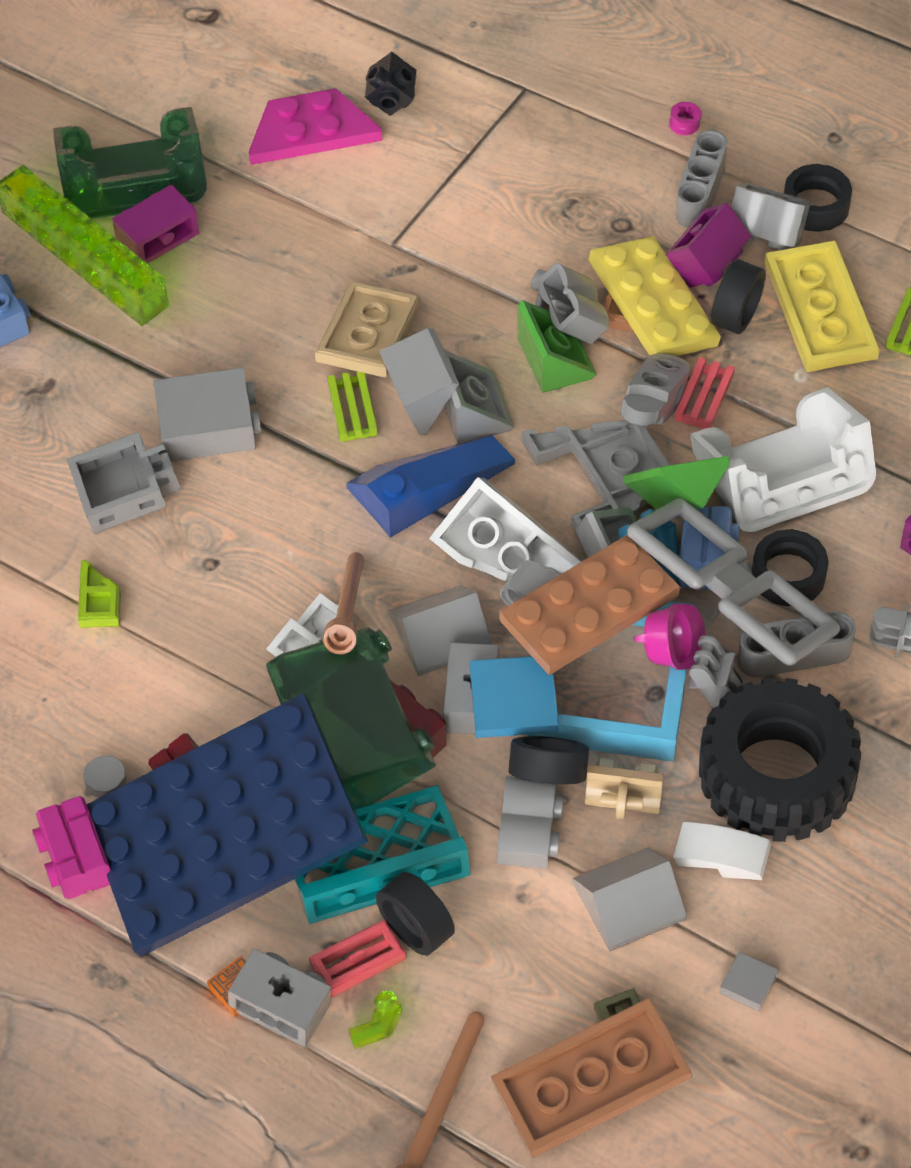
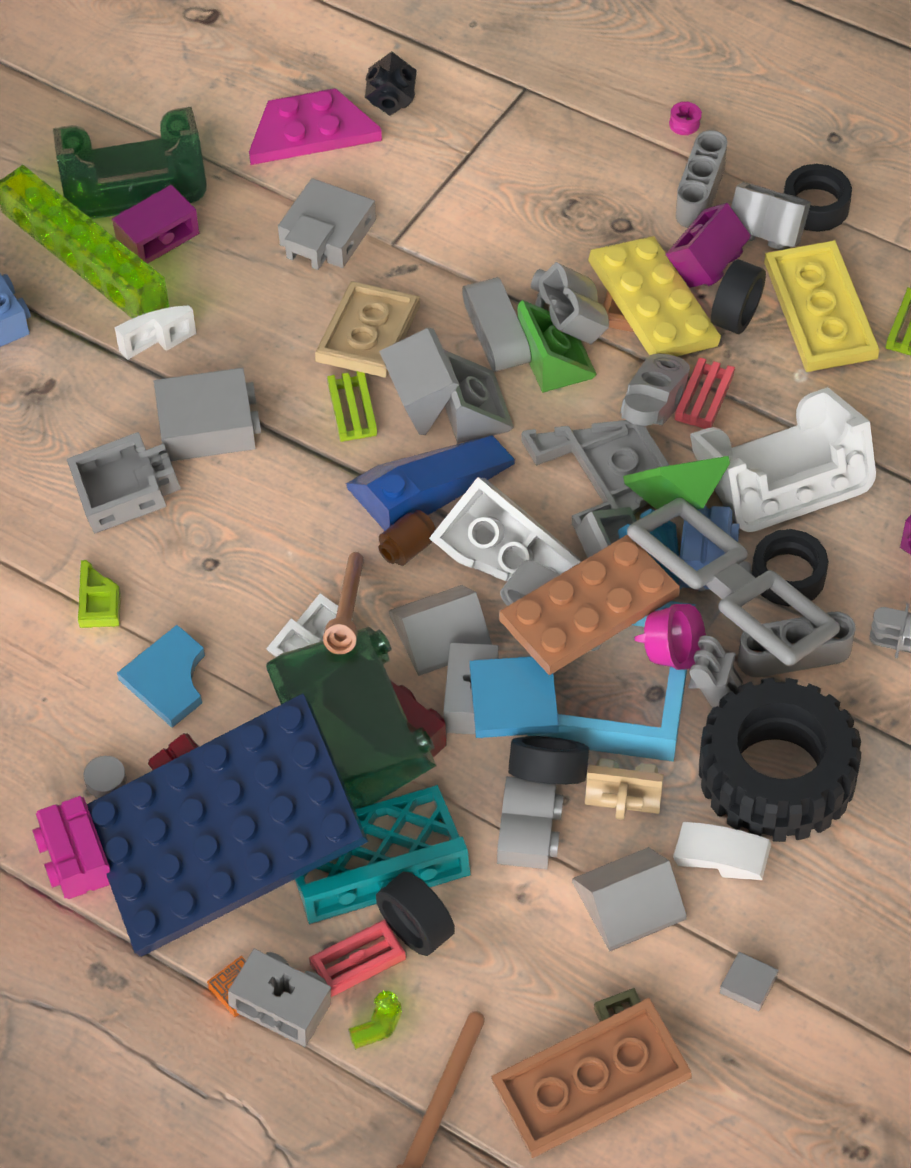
none -> white slope [115,305,196,360]
none -> dark azure tile [117,625,205,728]
none -> light grey piece [278,178,376,270]
none -> reddish brown brick [378,510,436,566]
none -> light grey beam [462,277,531,372]

